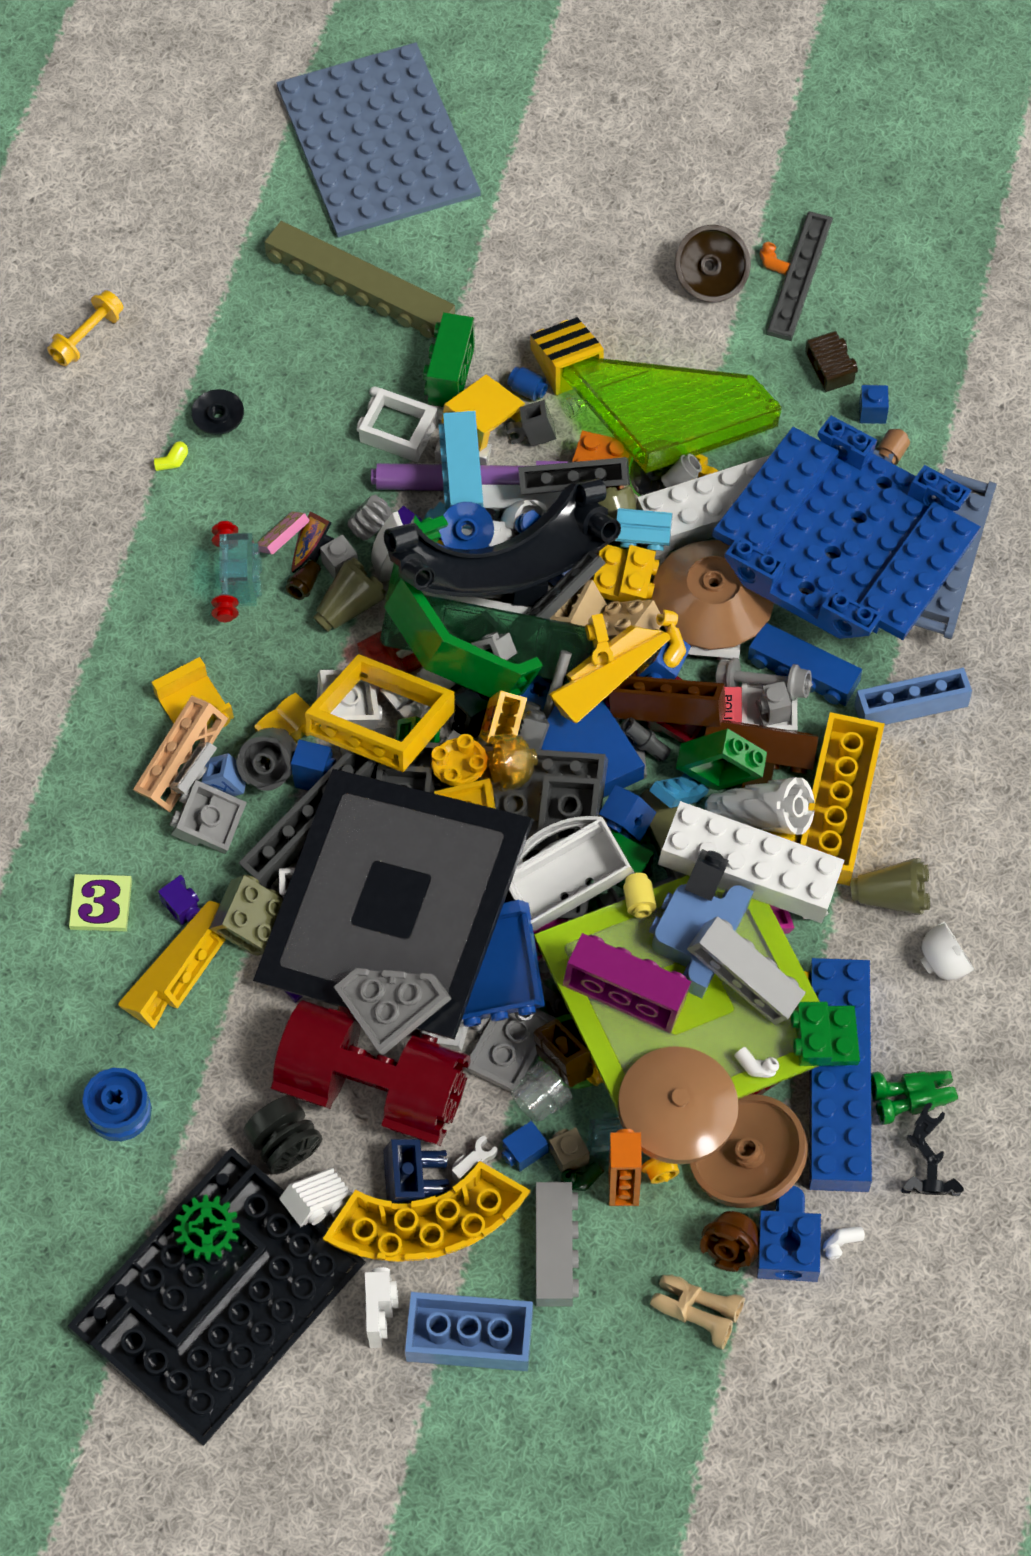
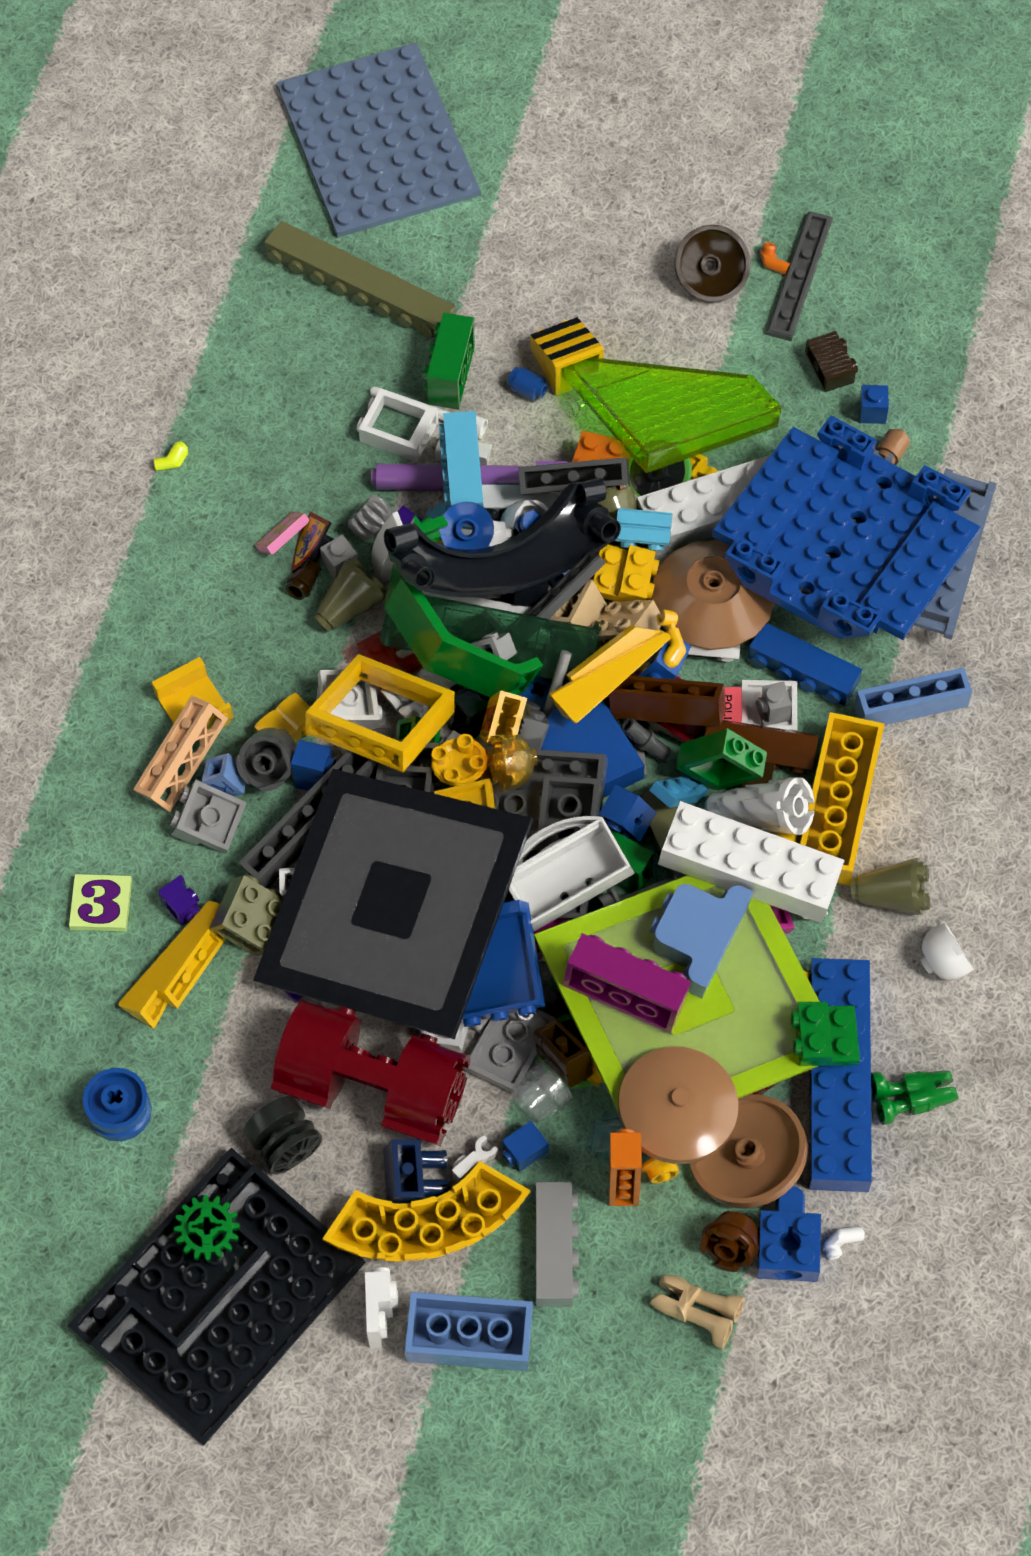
yellow piece [47,290,124,366] -> none
light grey plate [170,742,217,794] -> none
black dish [191,389,244,435] -> none
clear light blue brick [211,521,262,623] -> none
white brick [279,1168,352,1227] -> none
light grey plate [334,968,452,1055] -> none
yellow panel [441,374,525,451] -> none
dark grey brick [506,400,556,447] -> none
dark tan brick [549,1128,589,1174] -> none
dark green arm [561,1162,604,1191] -> none
yellow plate [585,613,613,666] -> none
light yellow brick [623,873,656,918] -> none
light grey cone [661,454,702,488] -> none
black brick [684,849,729,901] -> none
brick [687,916,806,1025] -> none
light grey piece [715,658,813,701] -> none
white arm [734,1047,779,1078] -> none
black piece [901,1102,964,1196] -> none

